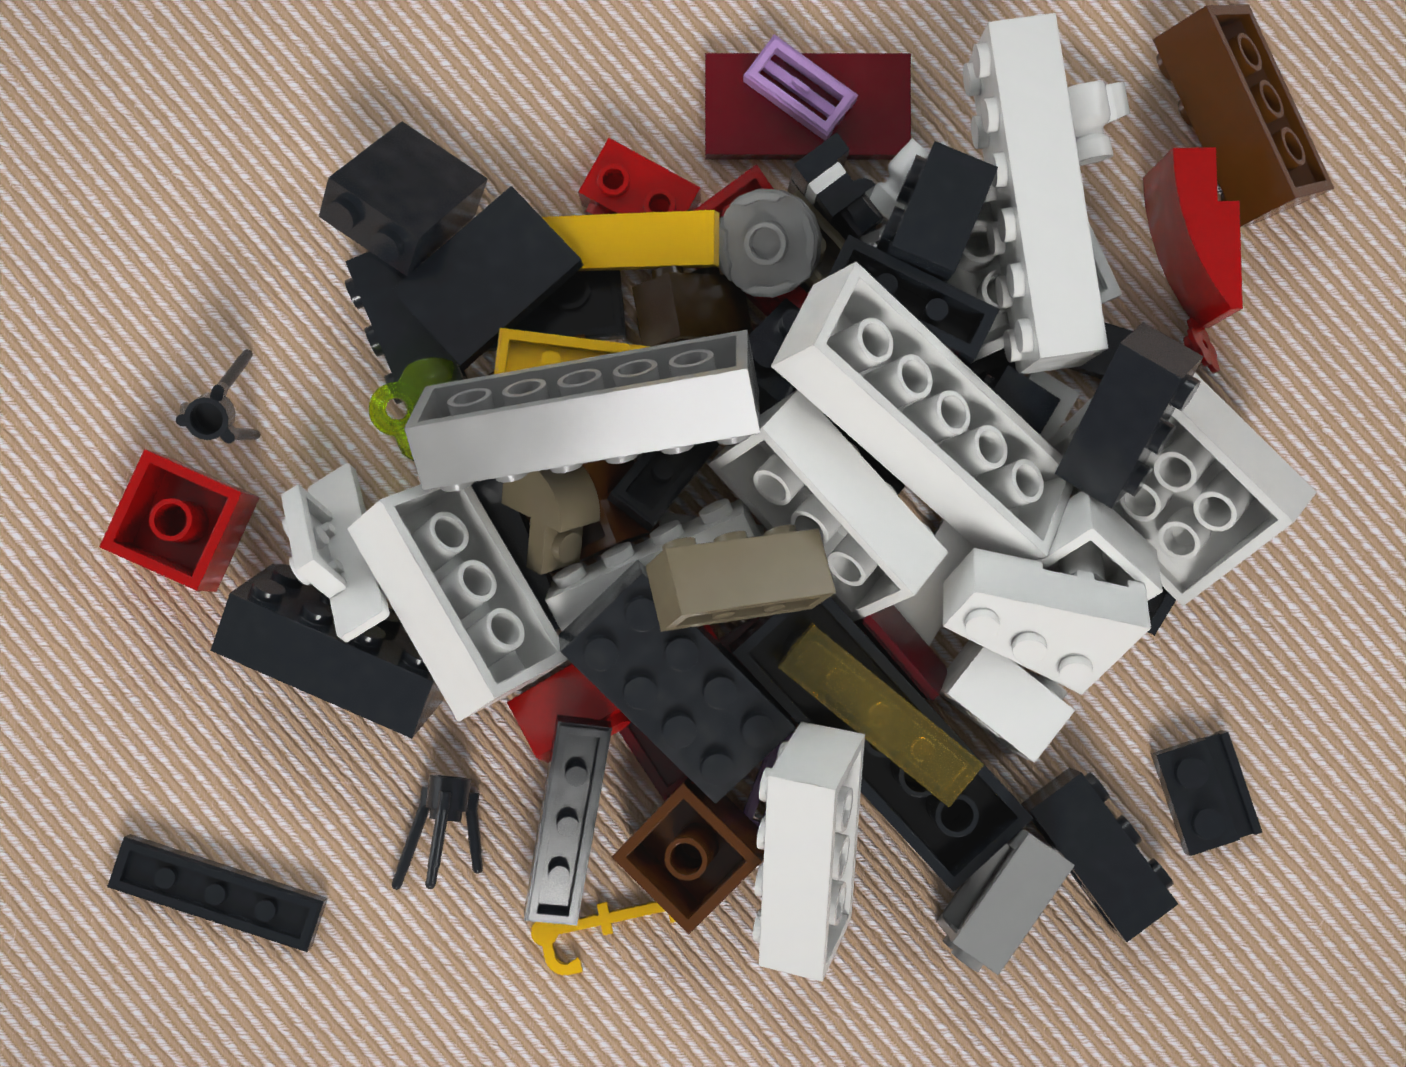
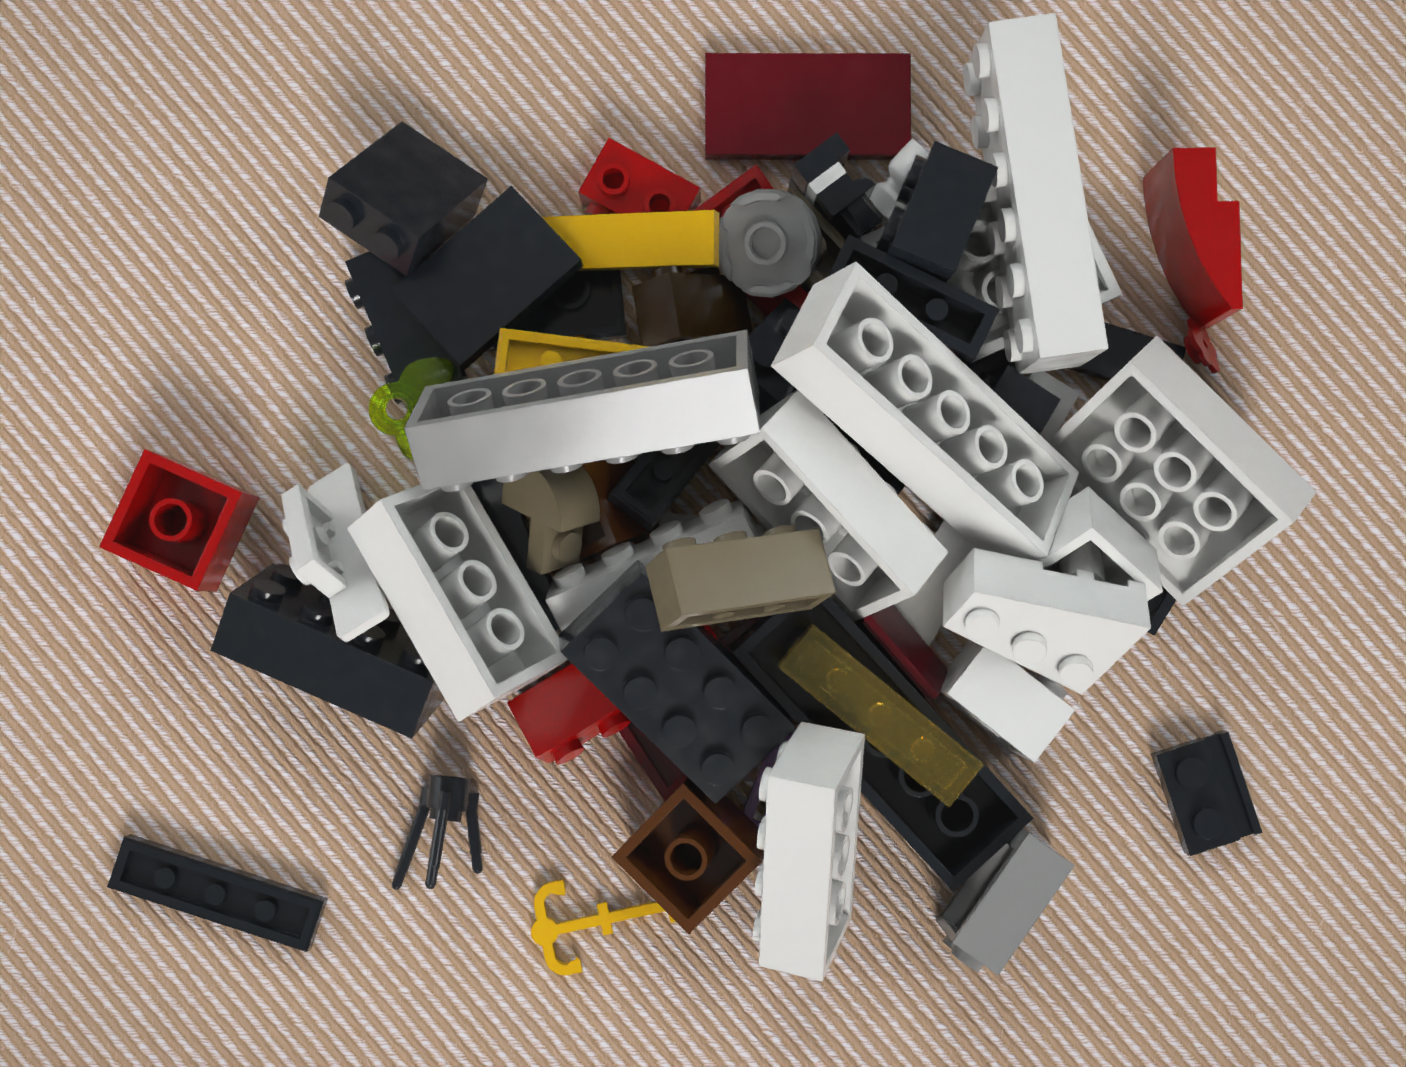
black plant [176,349,261,444] -> none
tile [524,715,612,926] -> none
lavender tile [743,34,858,141] -> none
black brick [1021,767,1178,942] -> none
black brick [1055,322,1204,509] -> none
white piece [1068,81,1130,166] -> none
reddish brown slope [1152,4,1335,227] -> none

